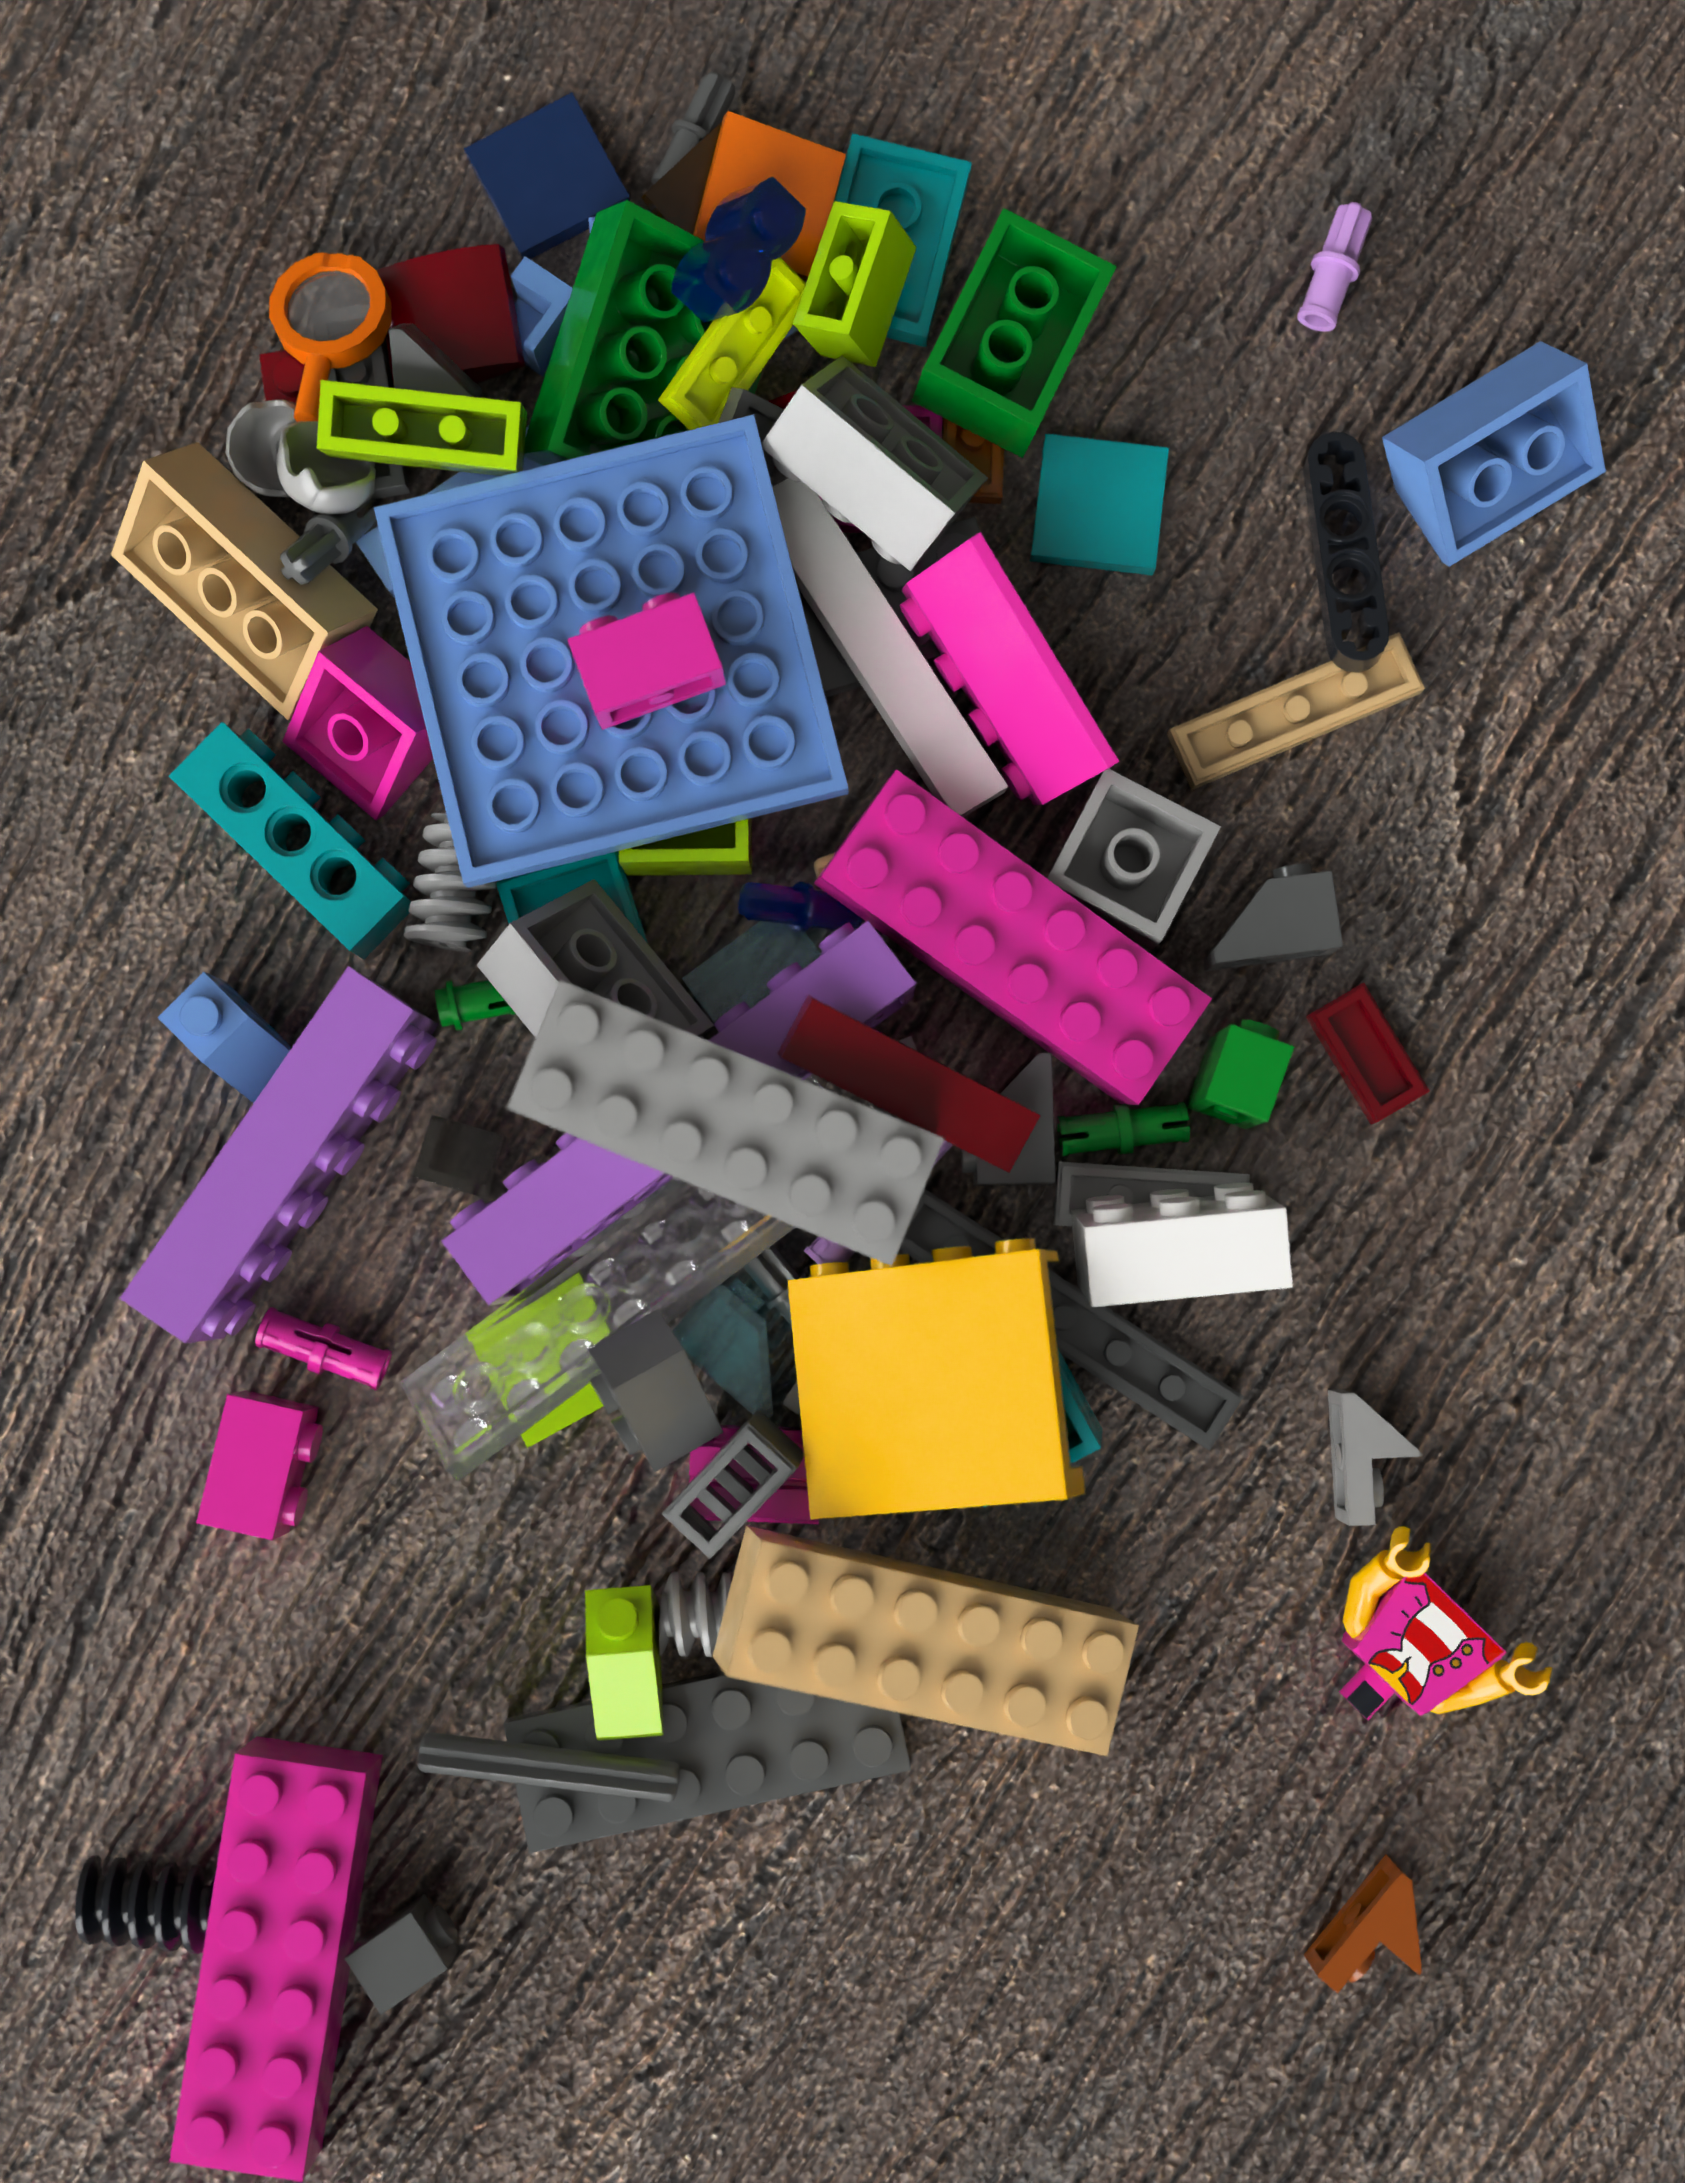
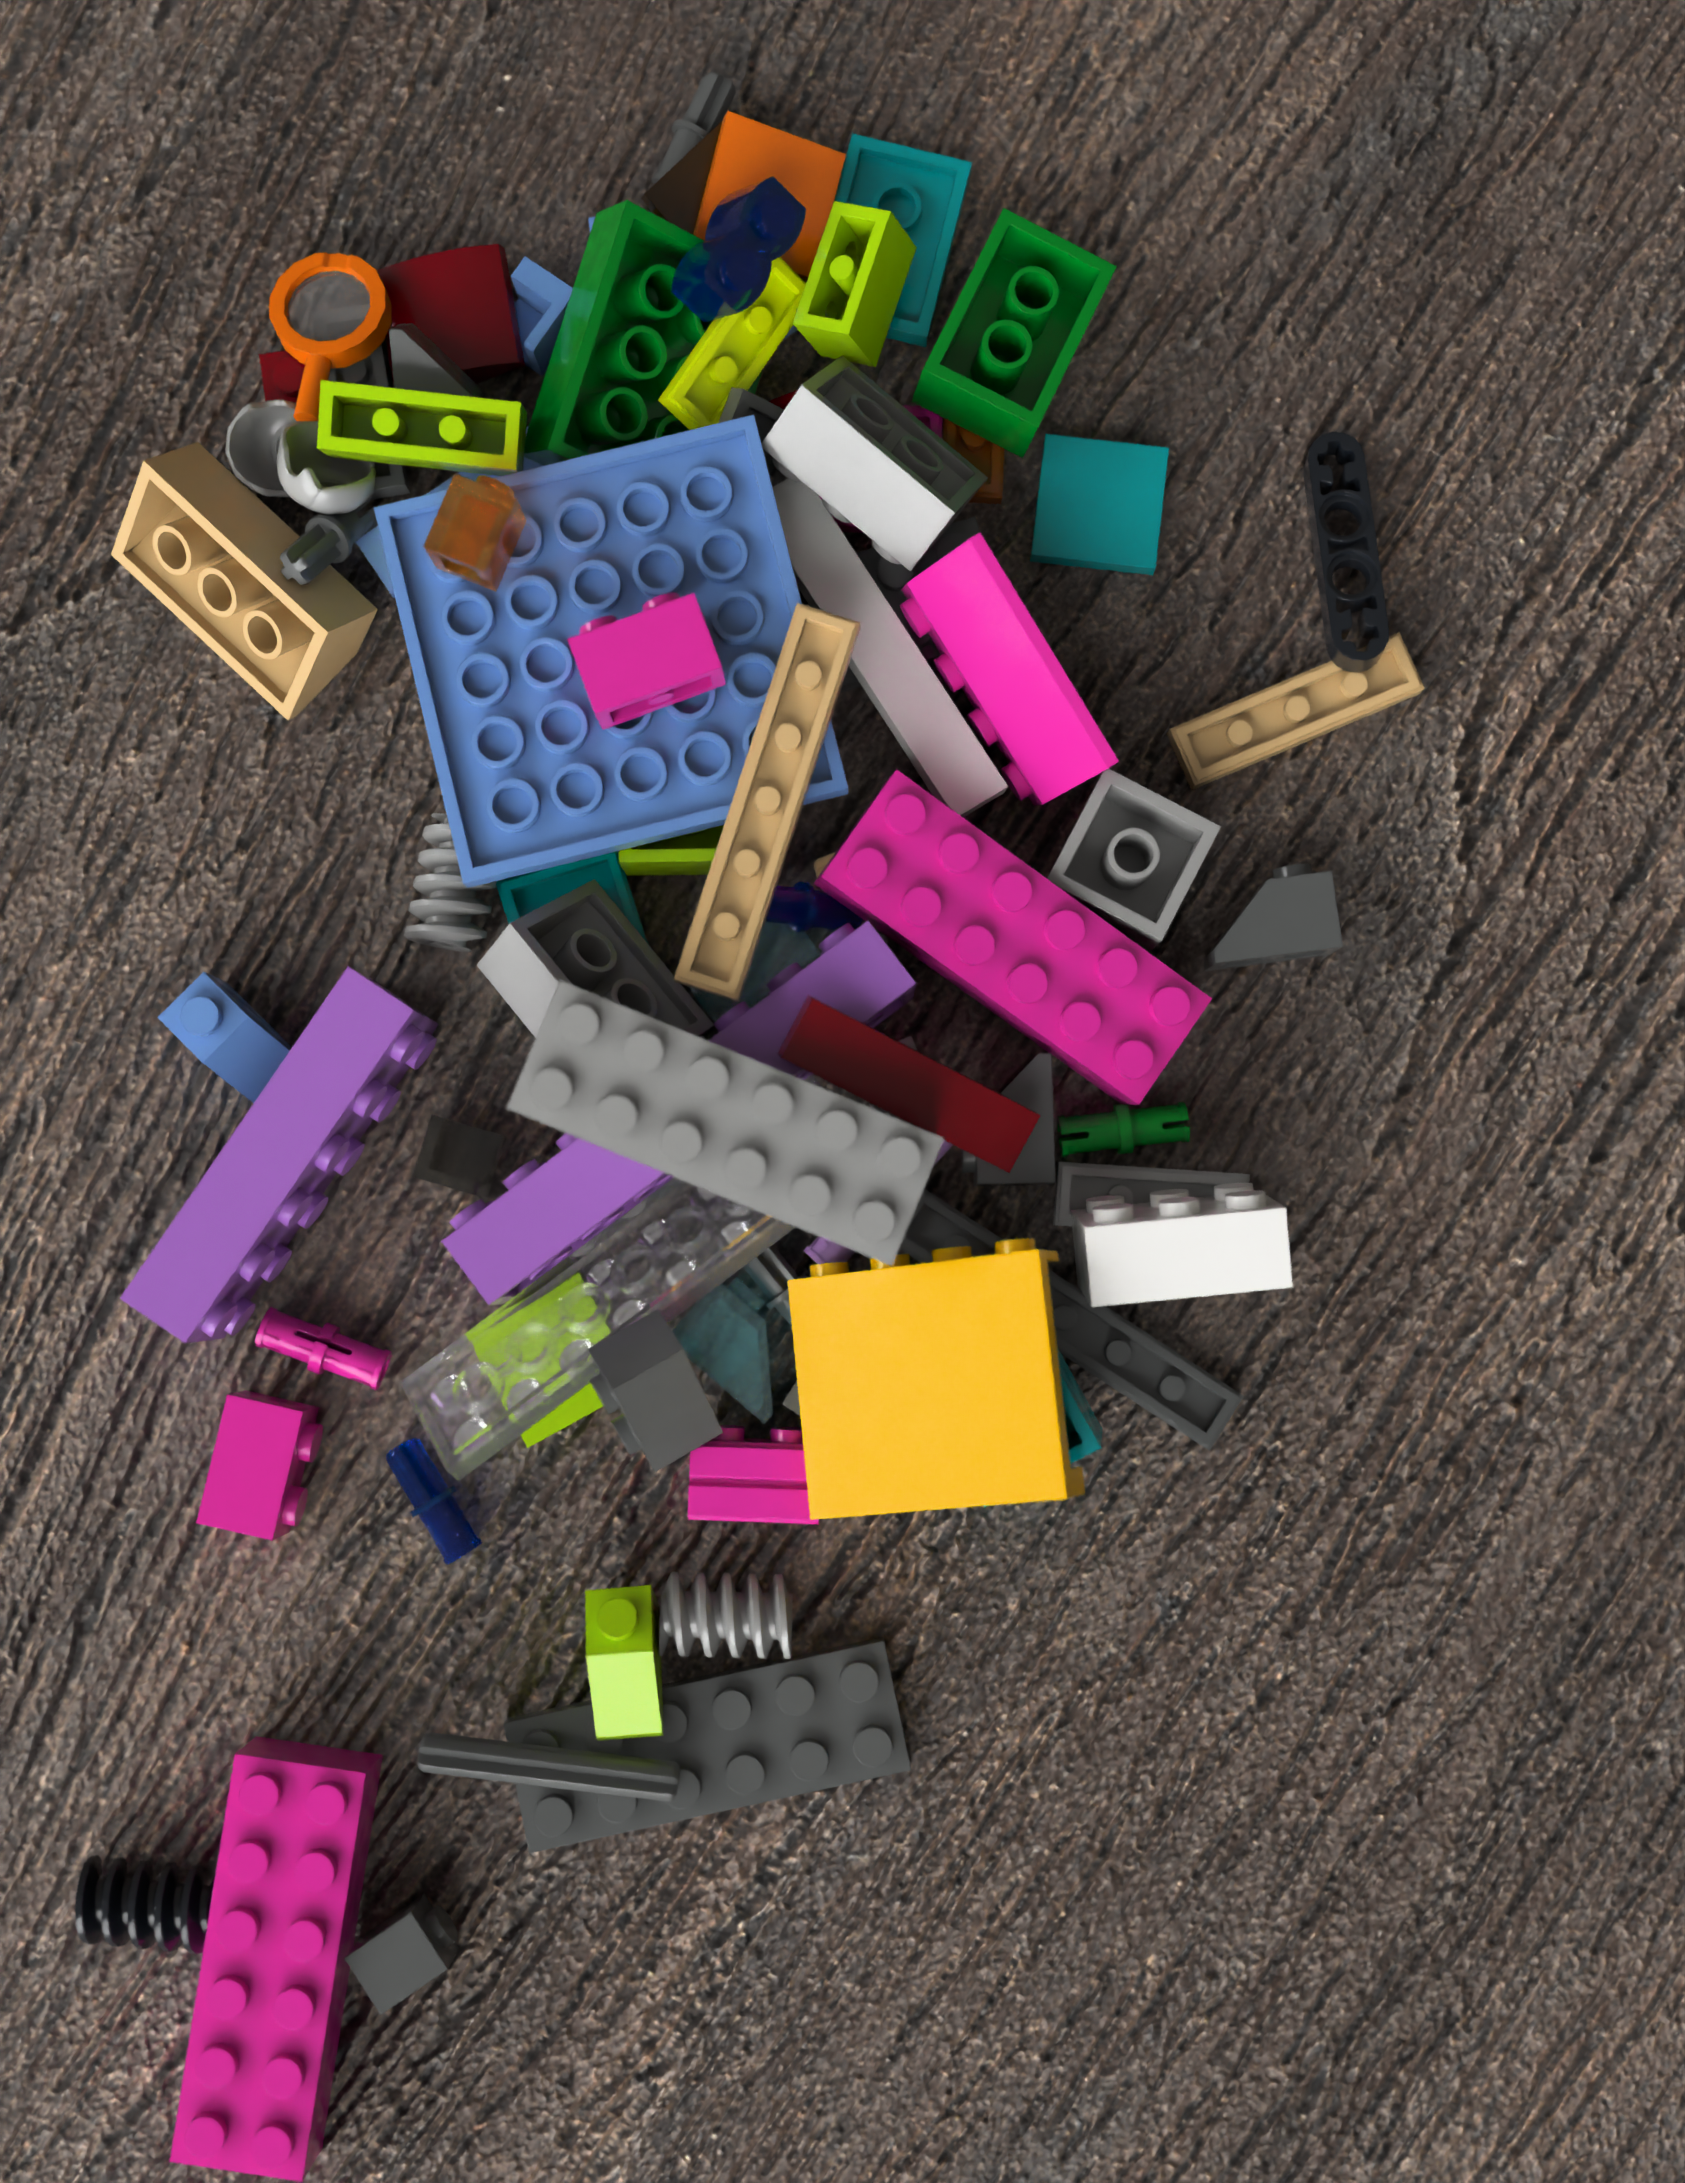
teal brick [169,722,411,959] -> none
dark pink slope [282,626,433,820] -> none
green pin [435,980,516,1031] -> none
dark blue tile [464,92,631,259] -> none
dark grey slope [662,1410,804,1559] -> none
tan brick [713,1525,1139,1756] -> none
green brick [1186,1019,1294,1129] -> none
lavender axle [1298,202,1372,332] -> none
dark orange slope [1304,1854,1422,1994] -> none
dark red tile [1305,983,1430,1125] -> none
light grey slope [1328,1389,1423,1526] -> none
torso [1339,1526,1553,1720] -> none
medium blue slope [1382,341,1606,567] -> none
none -> clear blue axle [386,1437,483,1565]
none -> clear orange brick [423,474,527,592]
none -> tan tile [674,603,860,1002]

